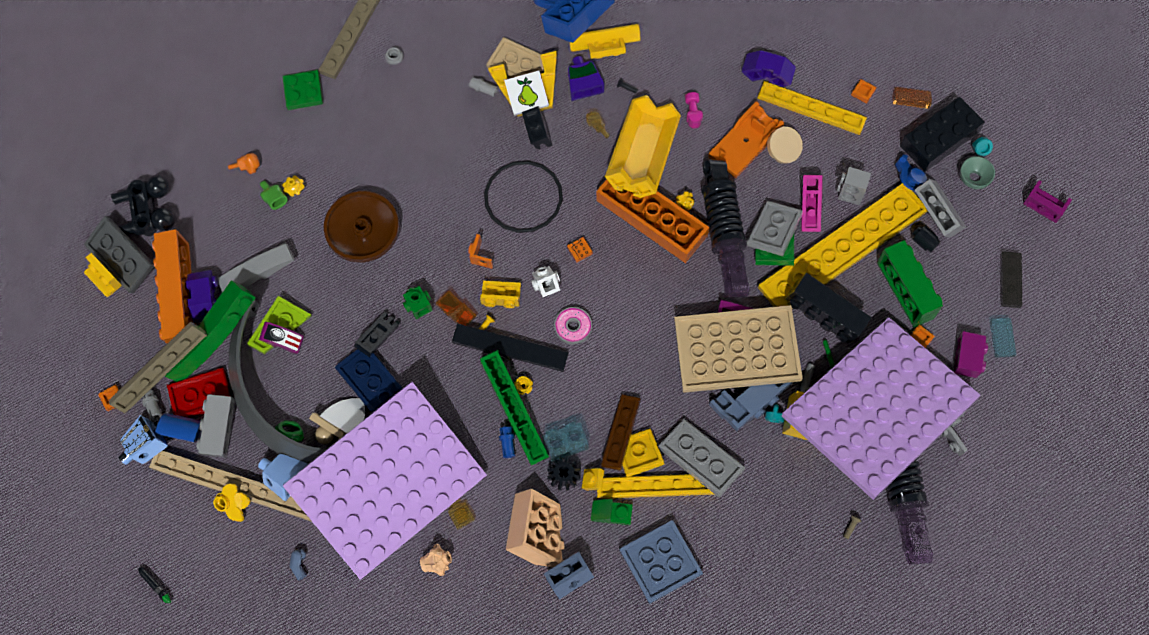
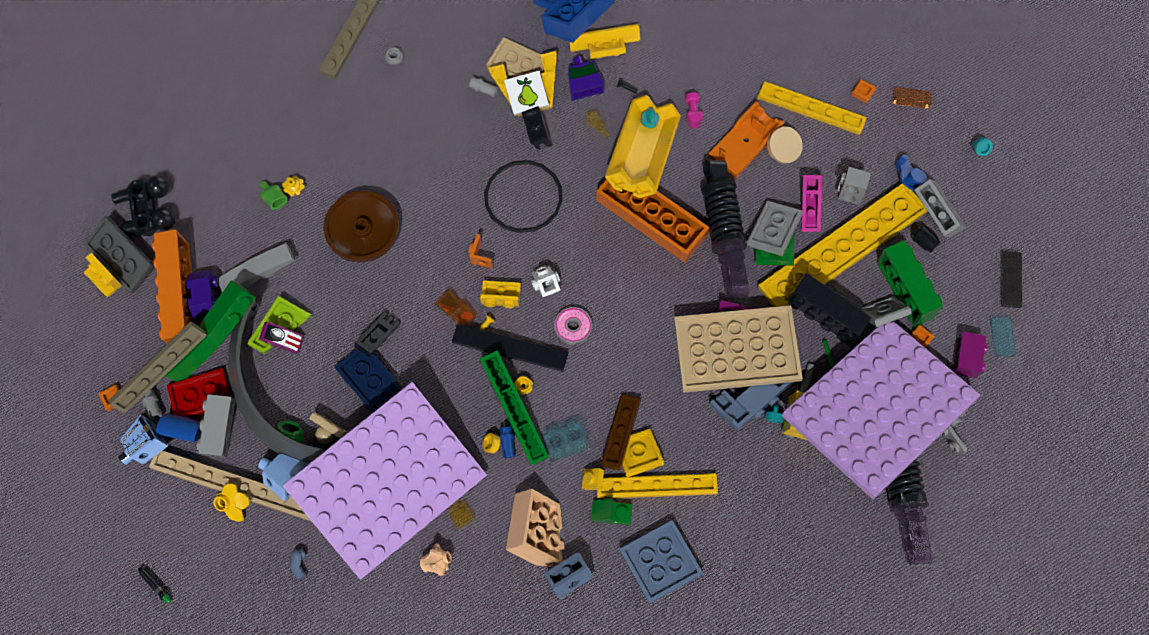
orange piece [228,153,260,174] -> none
green plate [282,70,323,110] -> none
white sticker [320,398,365,433] -> none
green brick [402,286,433,320] -> none
black gear [547,457,581,491] -> none
orange tile [567,237,593,263] -> none
light grey tile [658,419,746,498] -> none
yellow plant [676,191,694,211] -> none
dark purple brick [741,50,796,87] -> none
dark tan piece [843,515,862,540] -> none
black brick [900,96,985,172] -> none
sand green piece [960,156,995,189] -> none
magenta panel [1023,180,1072,223] -> none
none -> yellow tile [483,433,500,454]
none -> teal tile [640,107,659,128]
none -> light grey tile [860,296,912,327]

